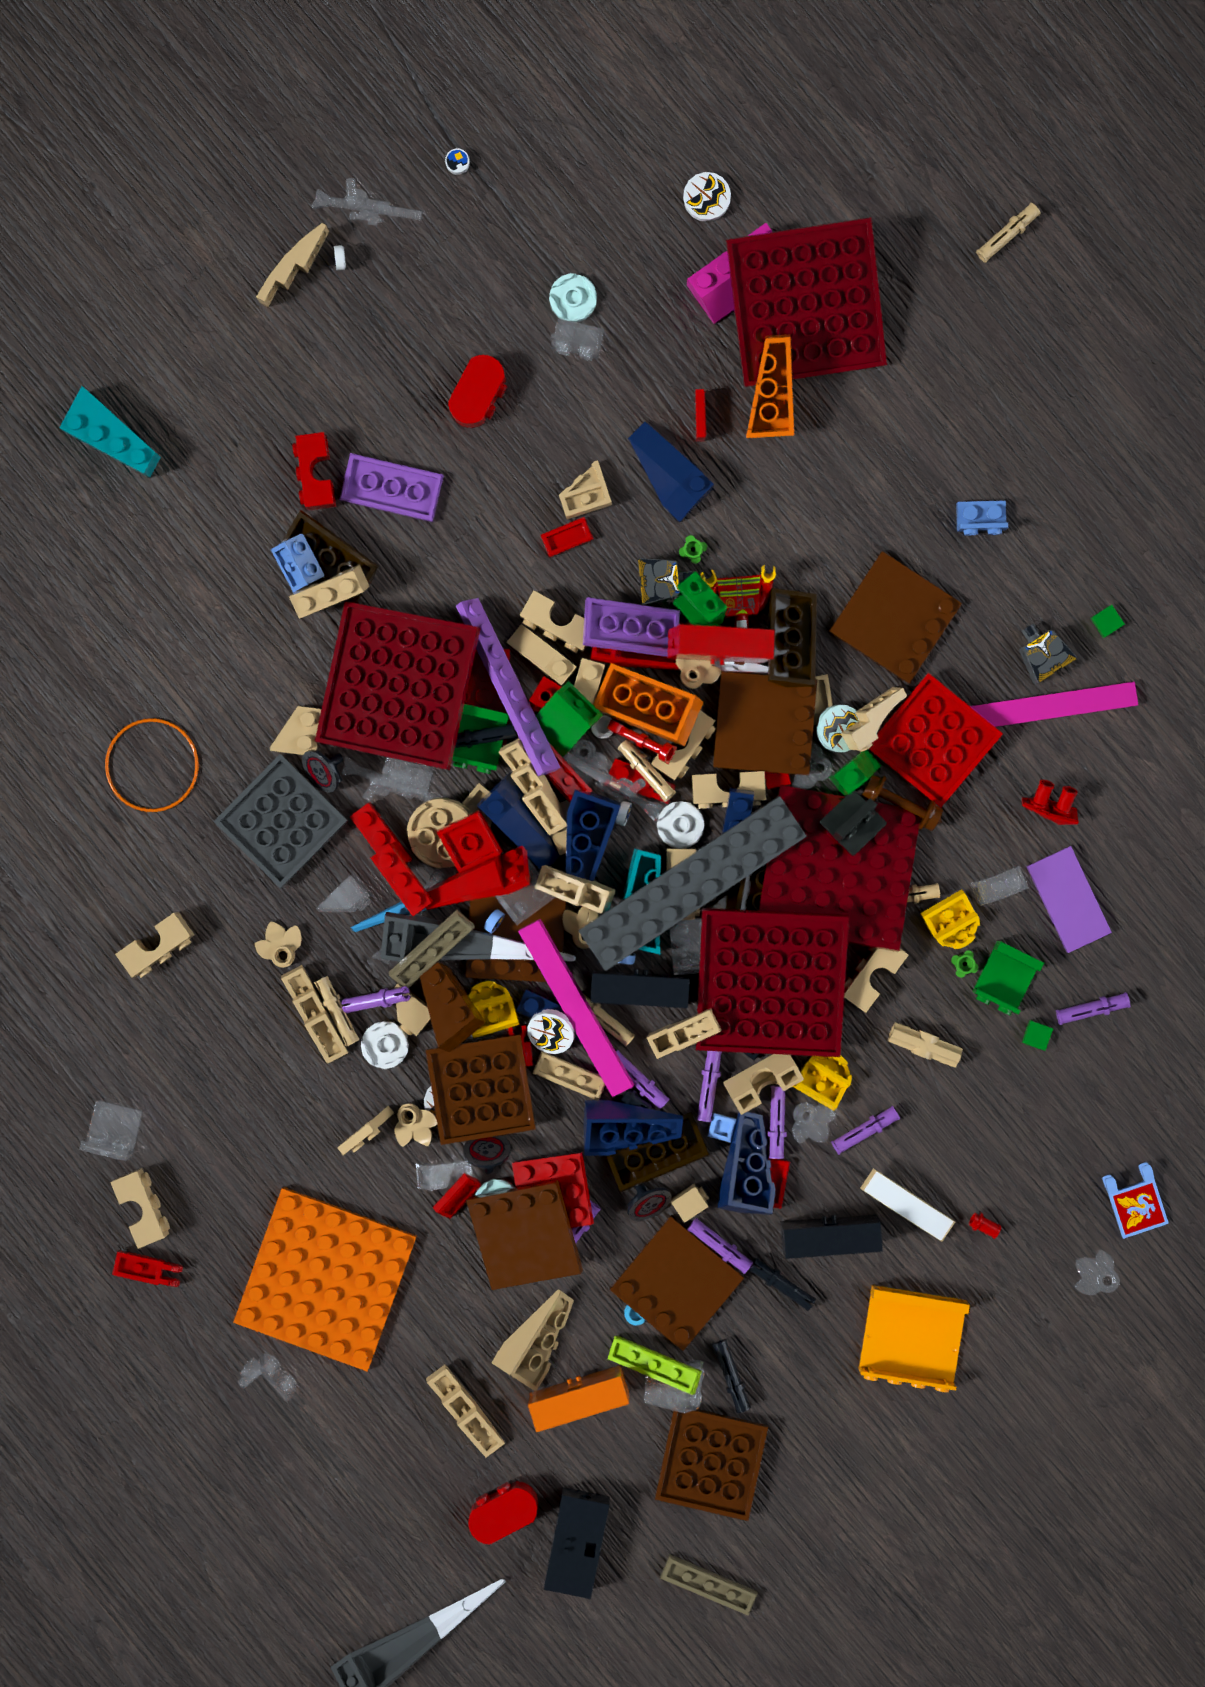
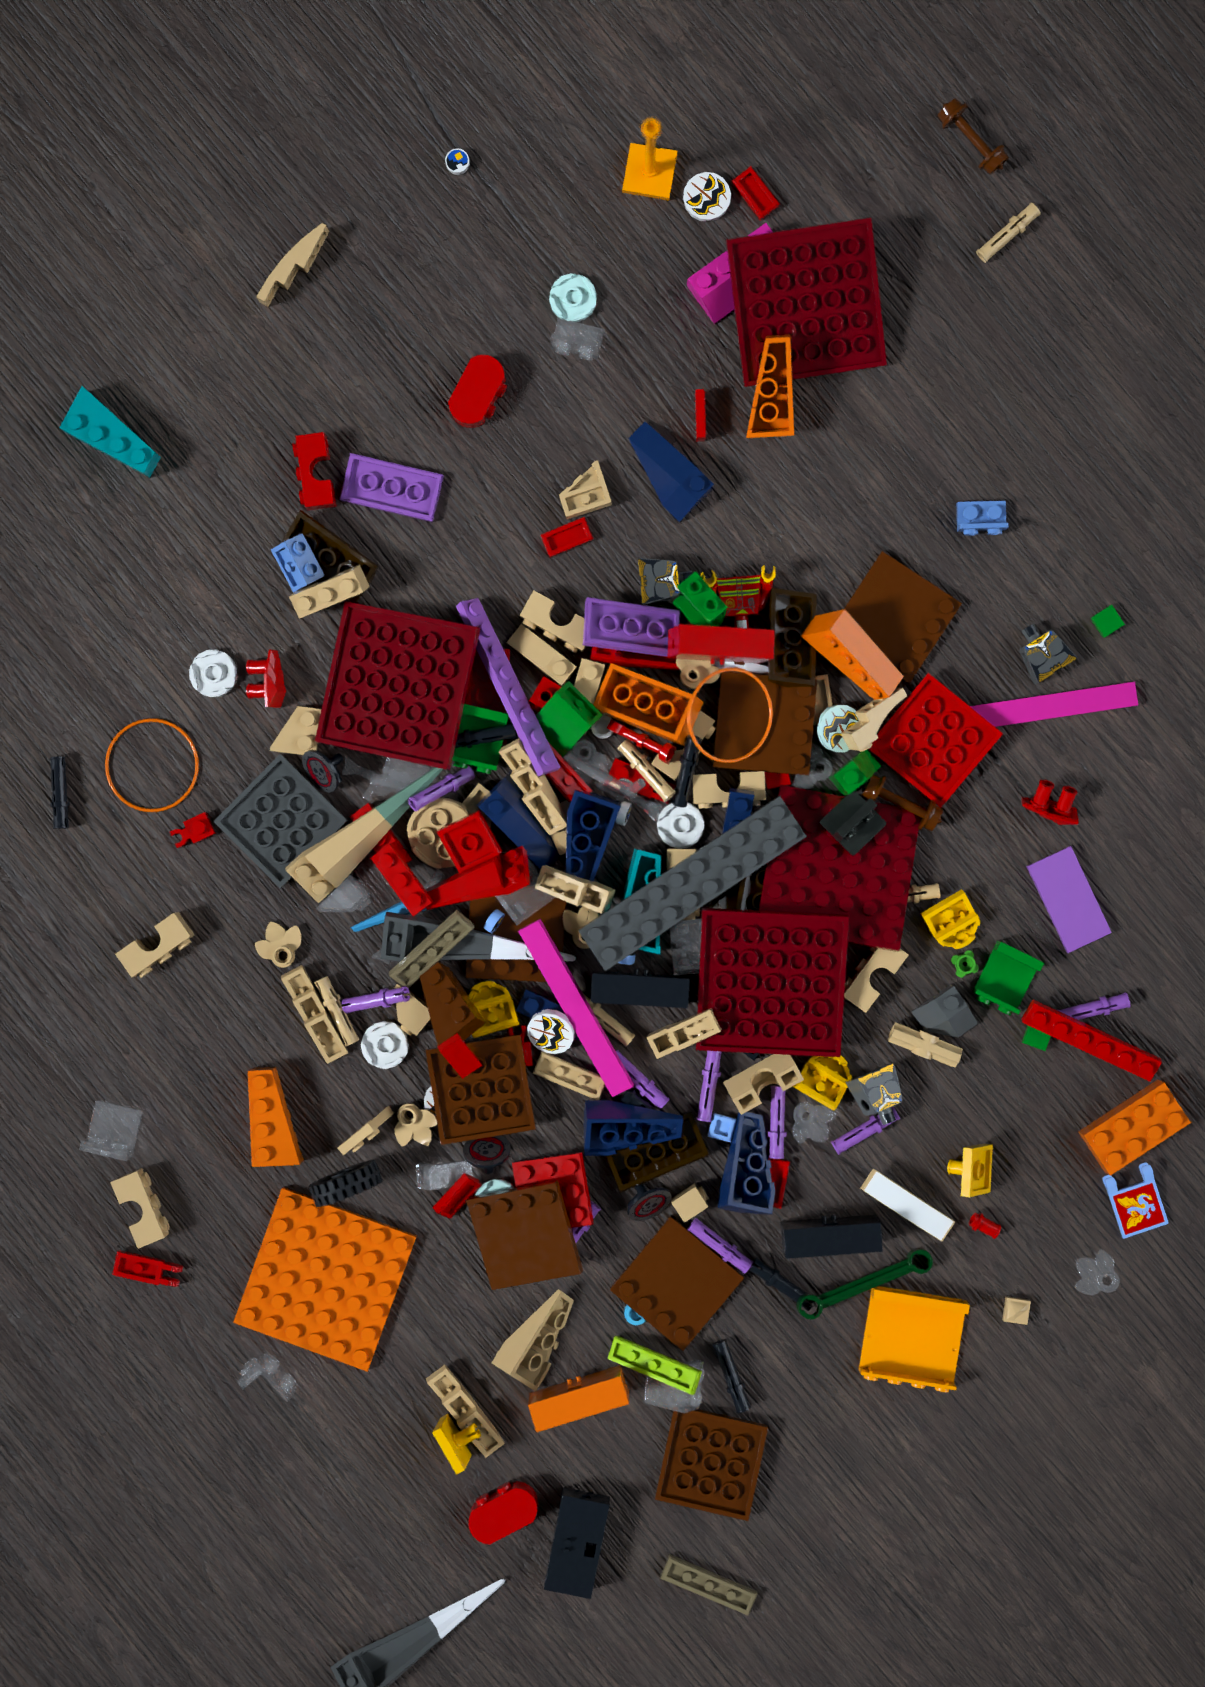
clear piece [311,178,423,226] -> none
white tile [334,245,346,271] -> none
bright green plate [679,535,707,564] -> none
clear slope [971,866,1028,906] -> none
none -> black pin [50,756,70,829]
none -> red plate [169,812,216,848]
none -> white tile [189,650,238,697]
none -> red connector [246,650,286,708]
none -> orange wedge [248,1067,304,1167]
none -> tan plate [285,767,443,903]
none -> black wheel [309,1160,383,1207]
none -> medium lavender pin [408,766,475,811]
none -> yellow tile [432,1414,481,1475]
none -> red tile [437,1033,482,1079]
none -> light orange tile [622,119,678,201]
none -> black pin [672,735,702,808]
none -> orange piece [687,667,773,763]
none -> red tile [732,166,780,221]
none -> dark green piece [797,1248,933,1320]
none -> orange wedge [801,609,904,700]
none -> dark grey torso [846,1064,903,1125]
none -> dark grey slope [911,984,978,1037]
none -> reddish brown piece [937,98,1009,175]
none -> yellow tile [947,1144,993,1197]
none -> tan tile [1002,1296,1031,1325]
none -> red plate [1021,999,1162,1081]
none -> orange brick [1078,1079,1191,1176]

